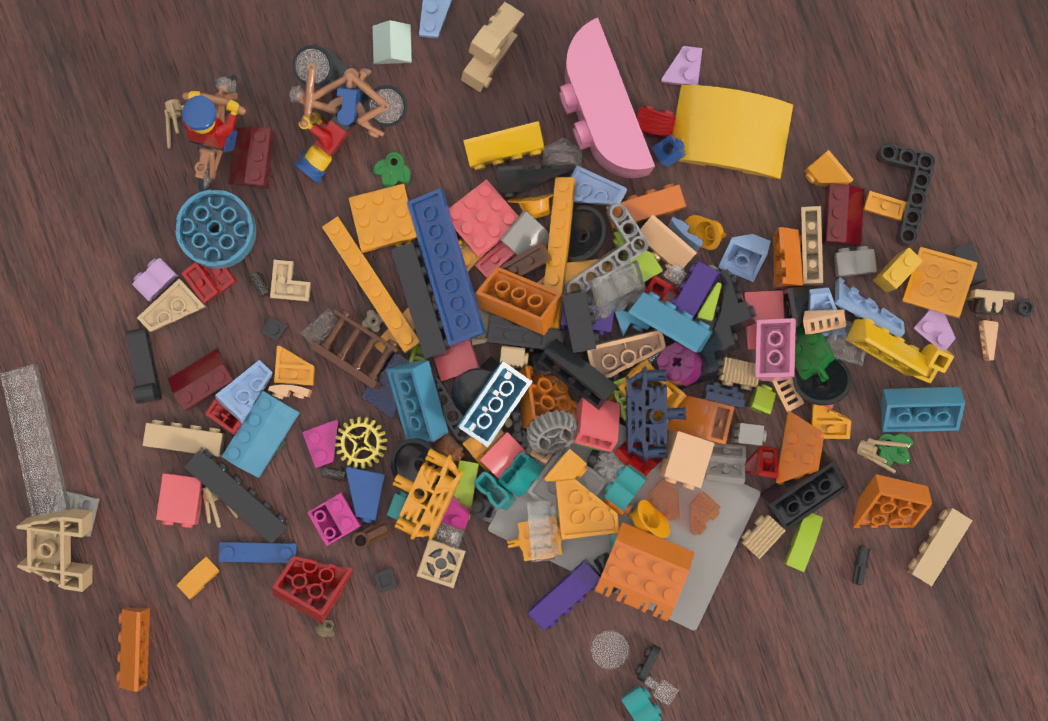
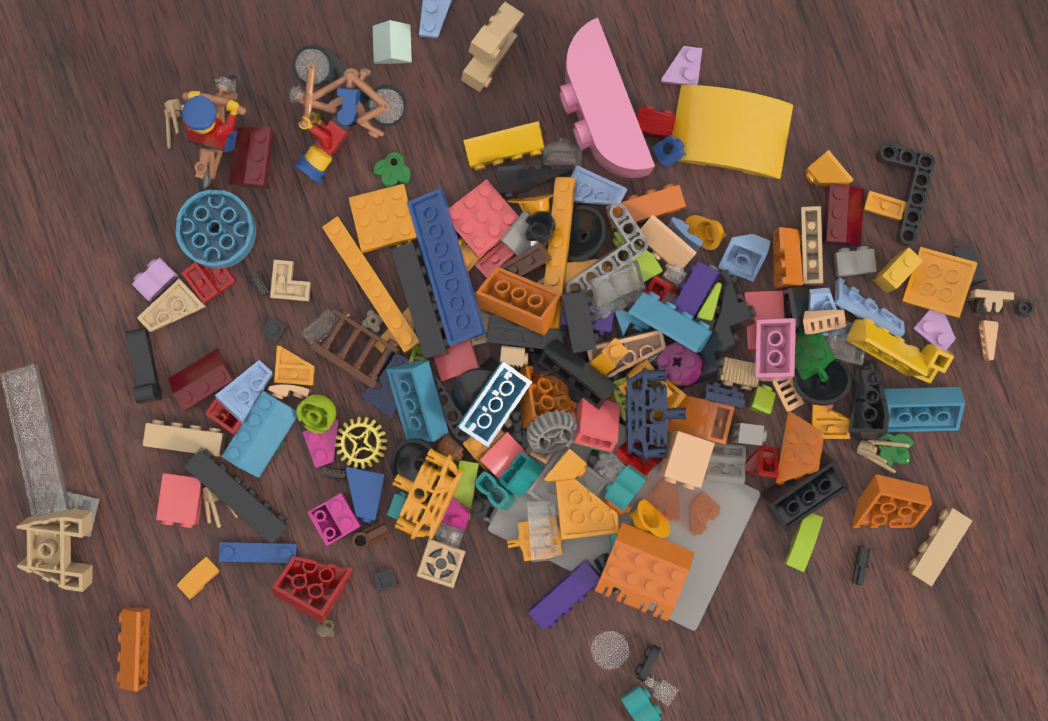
tan brick [740,514,786,559] -> none
none -> lime cylinder [296,394,336,434]
none -> black hair [525,211,556,243]
none -> light orange slope [589,337,629,376]
none -> black wedge [848,360,890,440]

